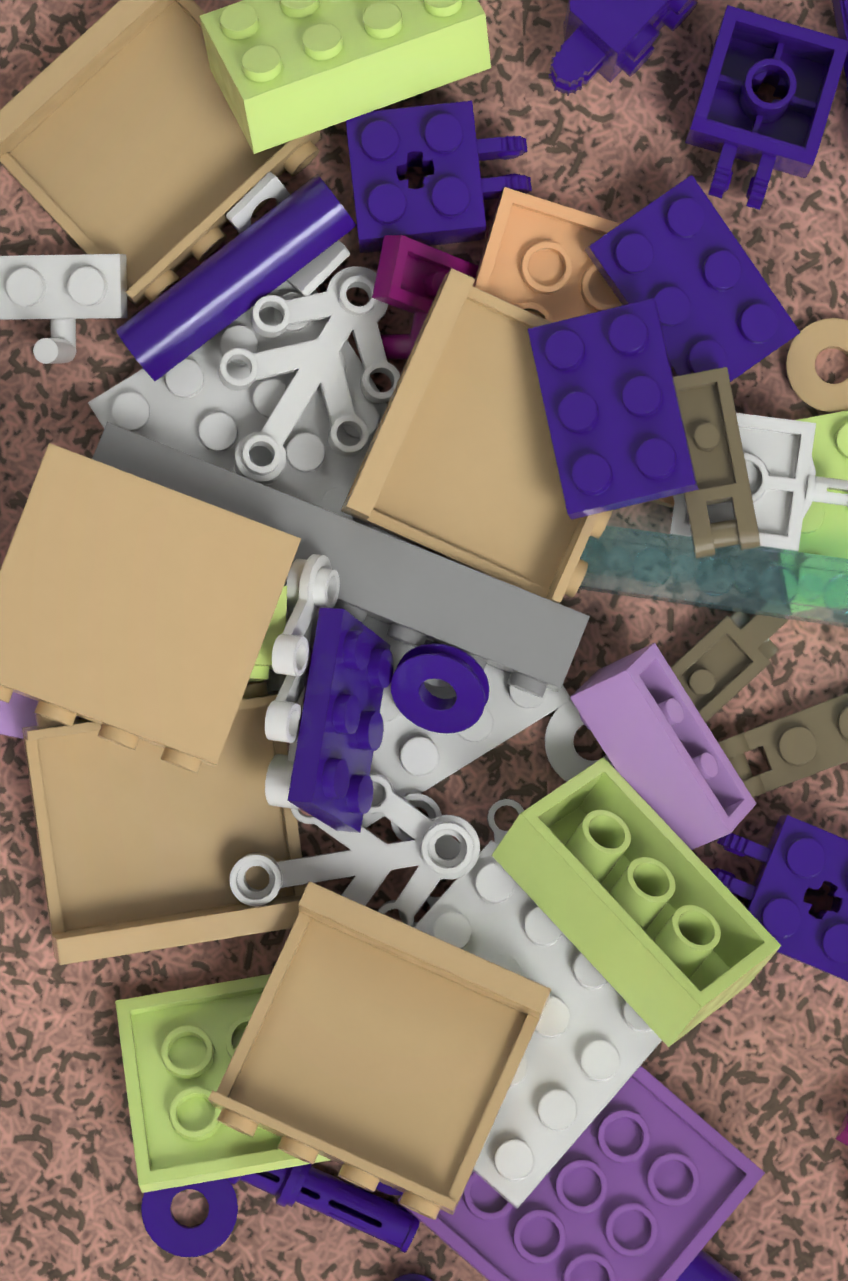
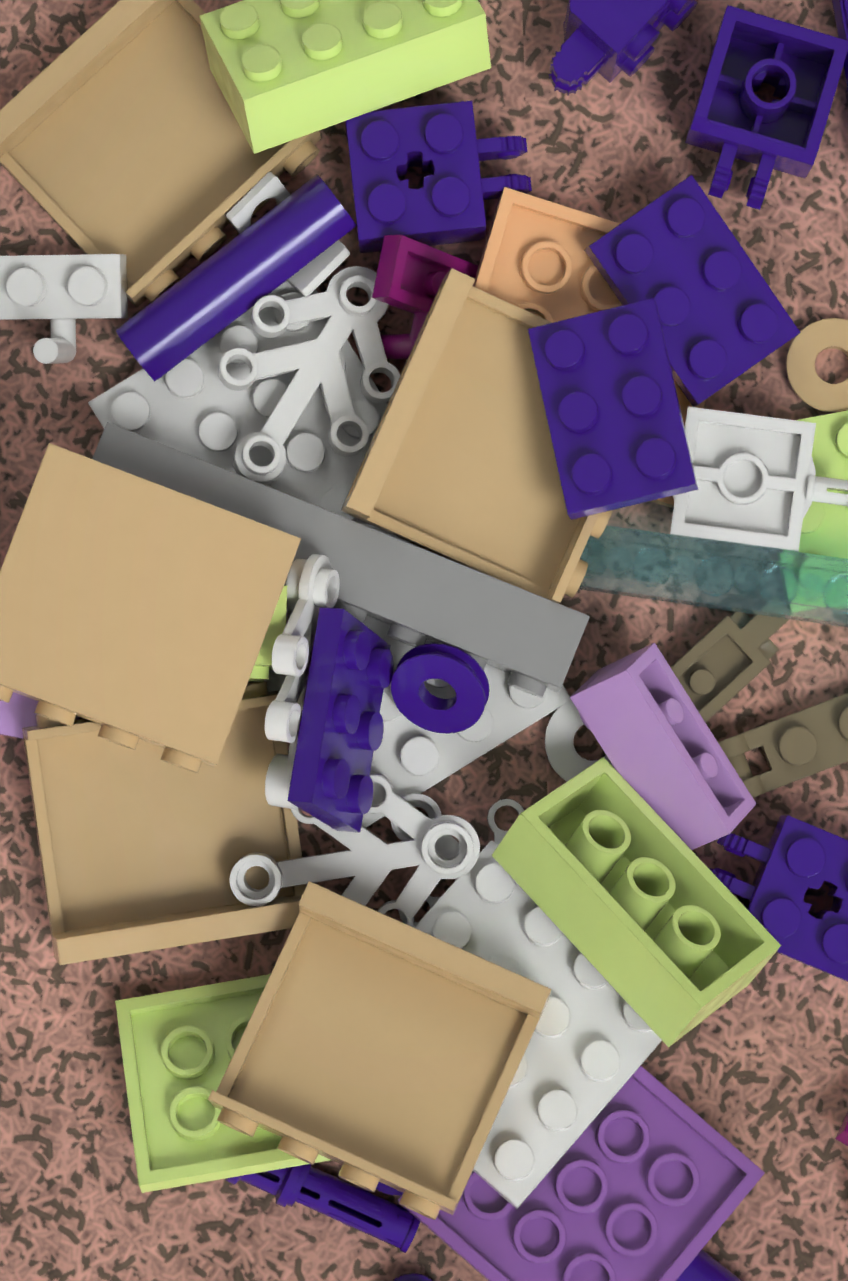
dark purple piece [141,1179,238,1257] -> none
dark tan plate [673,367,760,559] -> none

